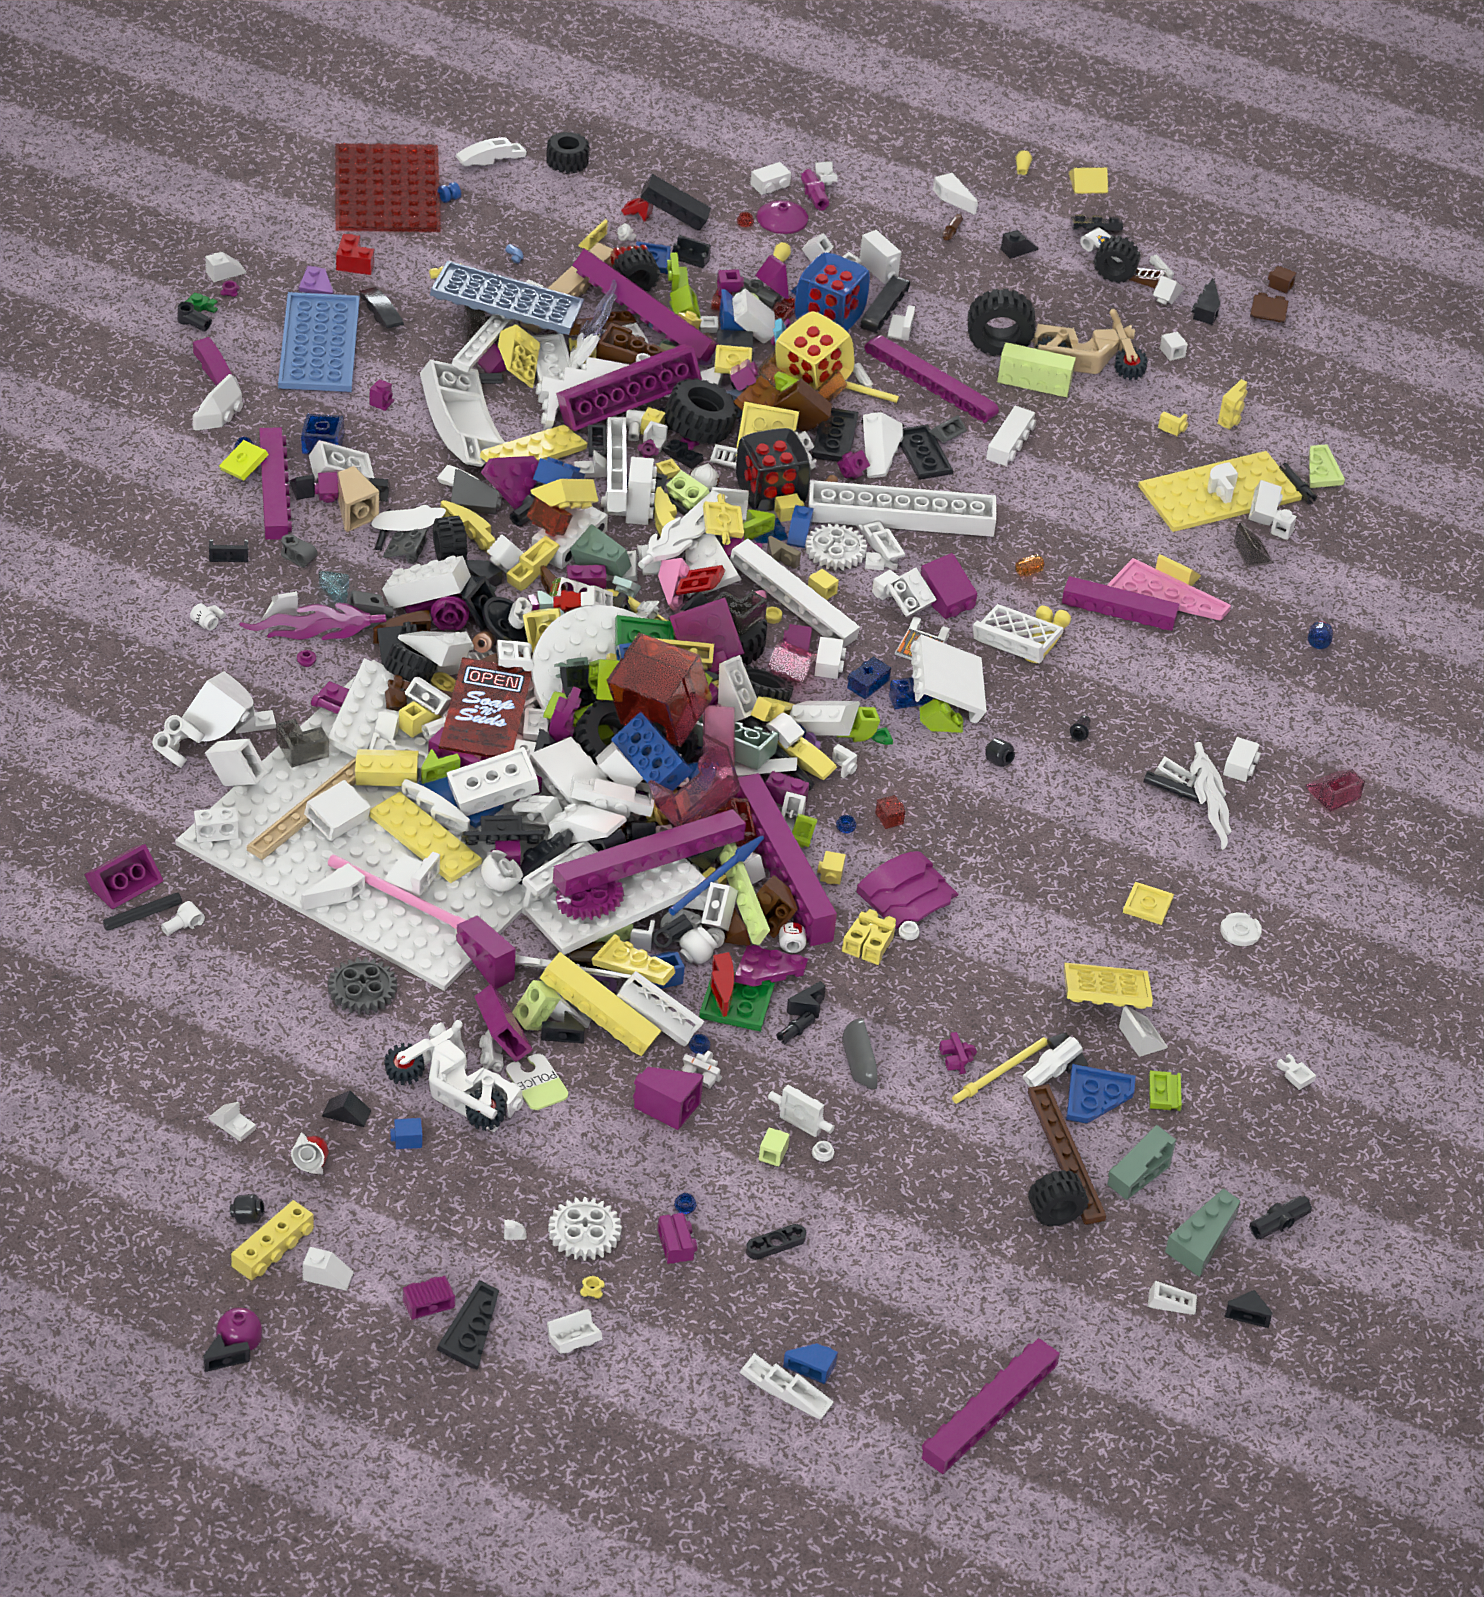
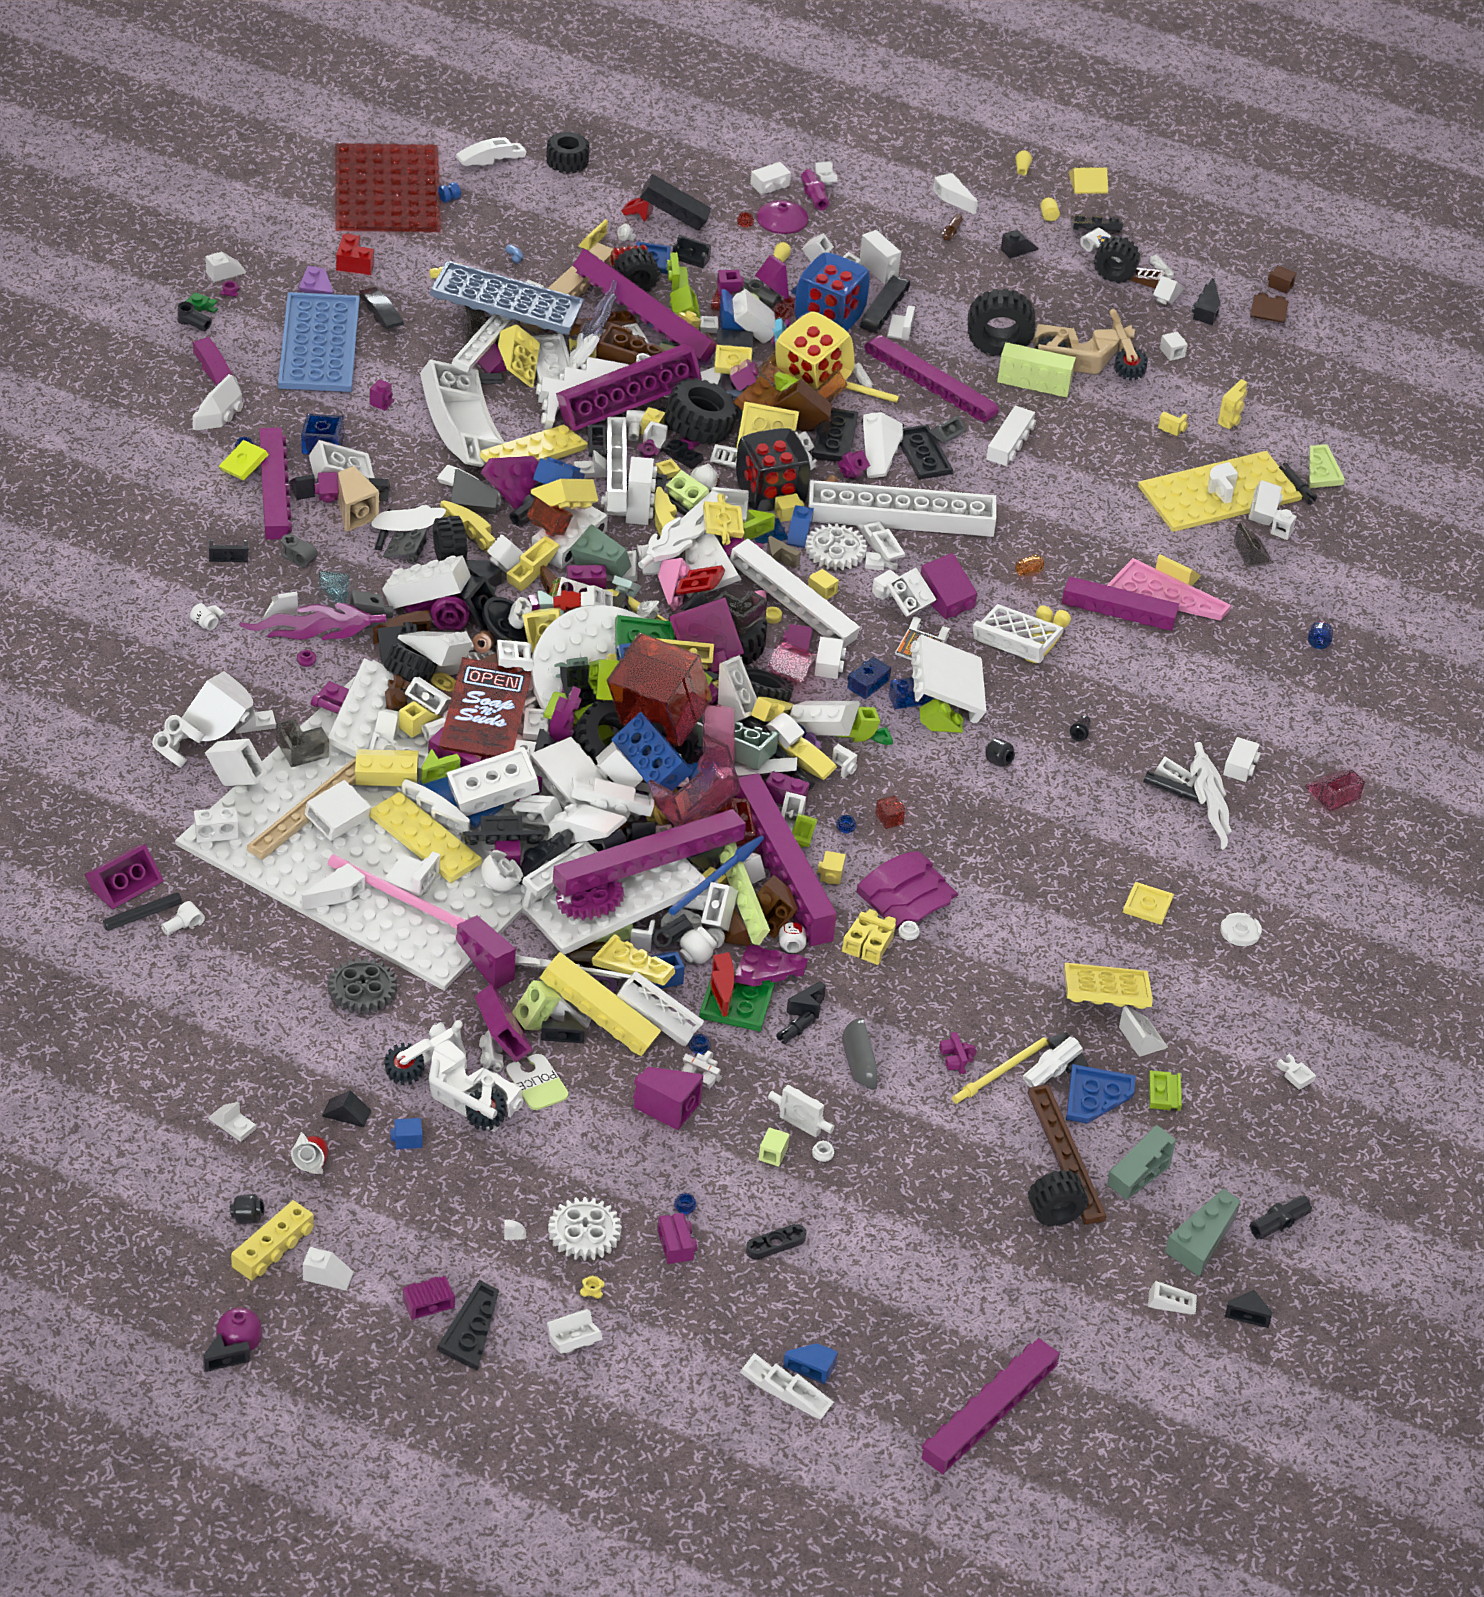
none -> light yellow brick [1040,198,1060,221]

